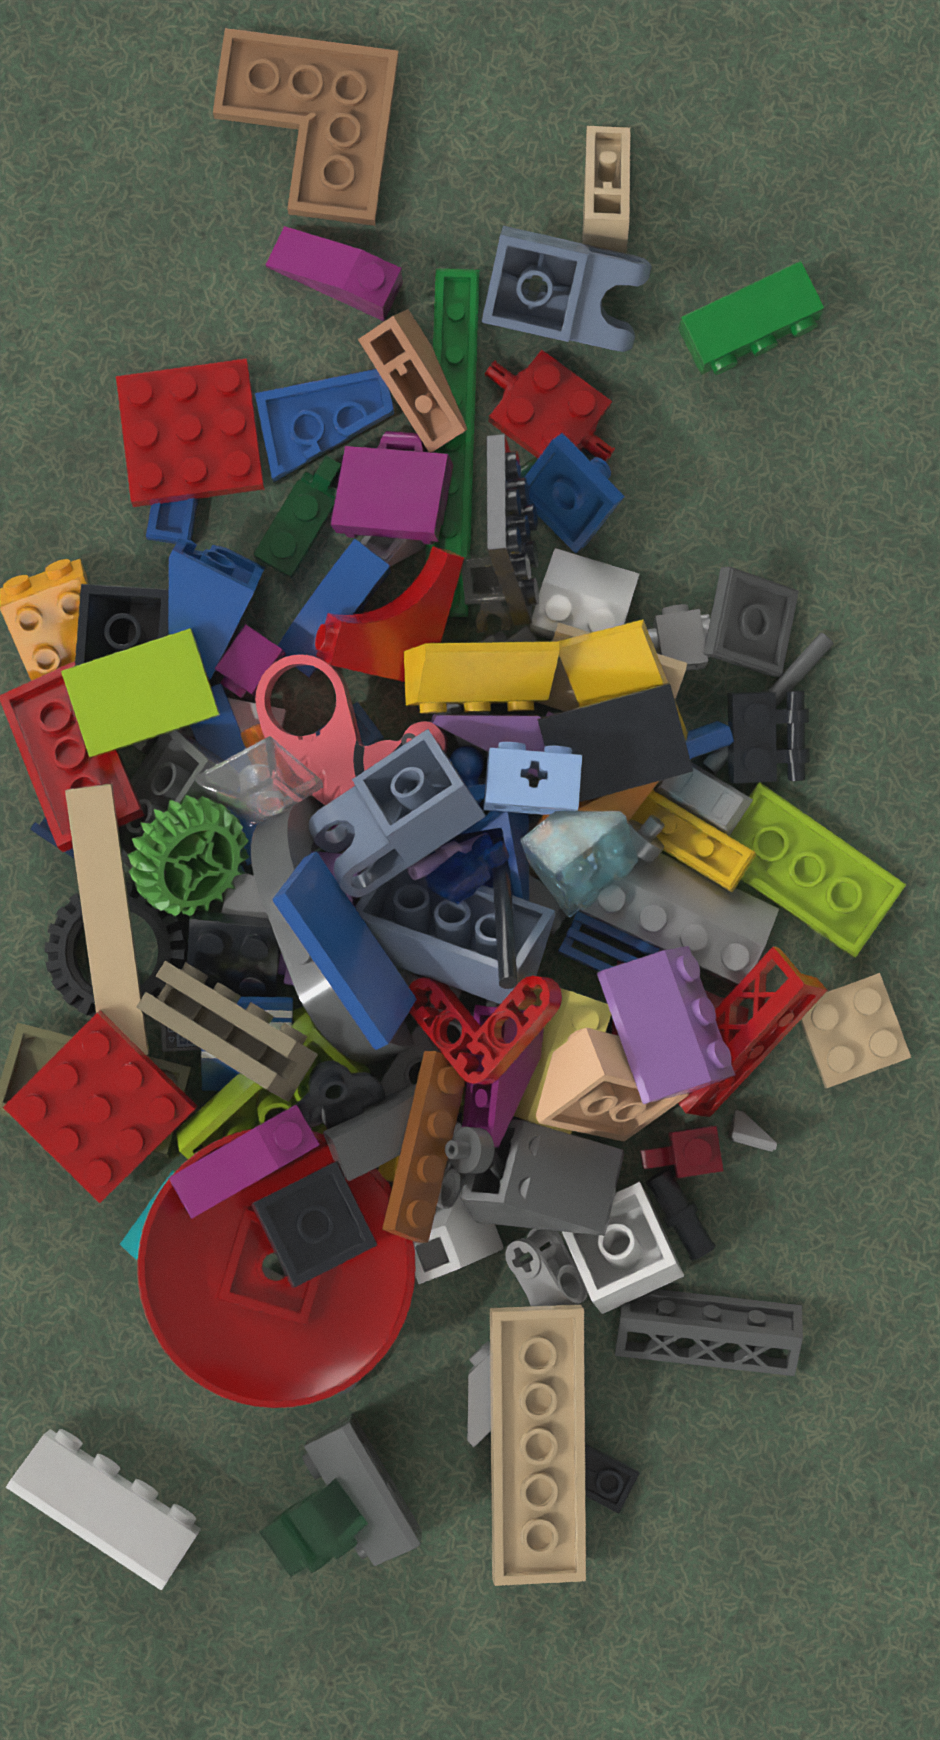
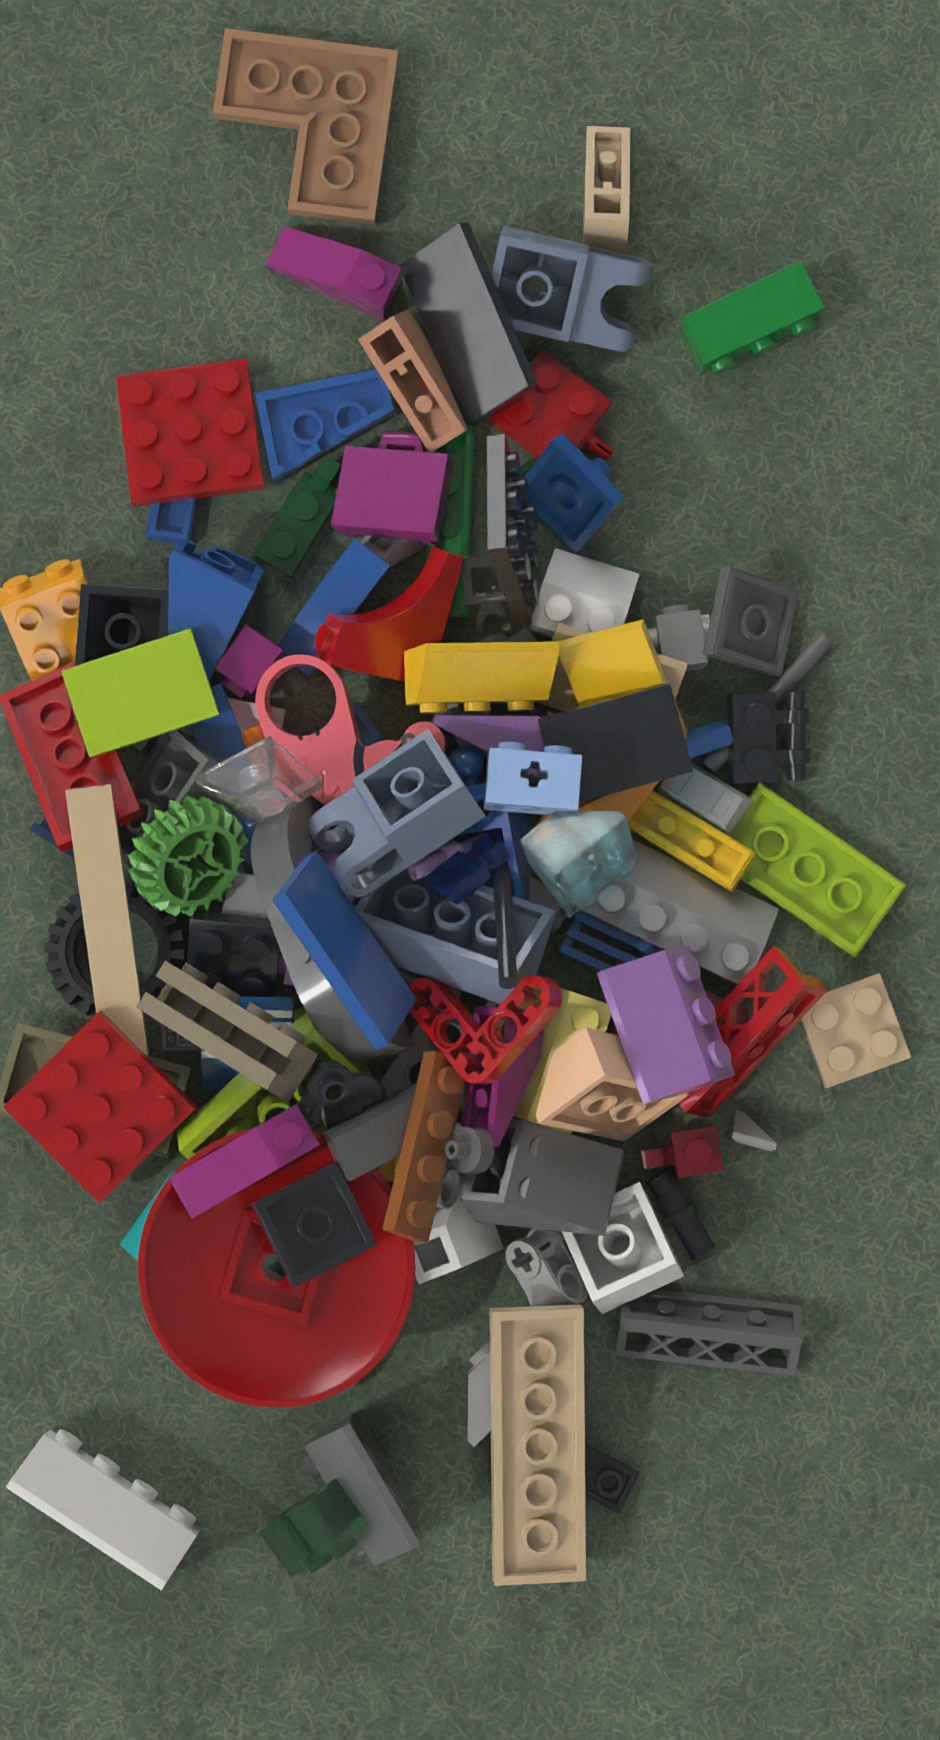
dark grey tile [618,815,665,863] -> none
none -> tile [399,222,538,426]

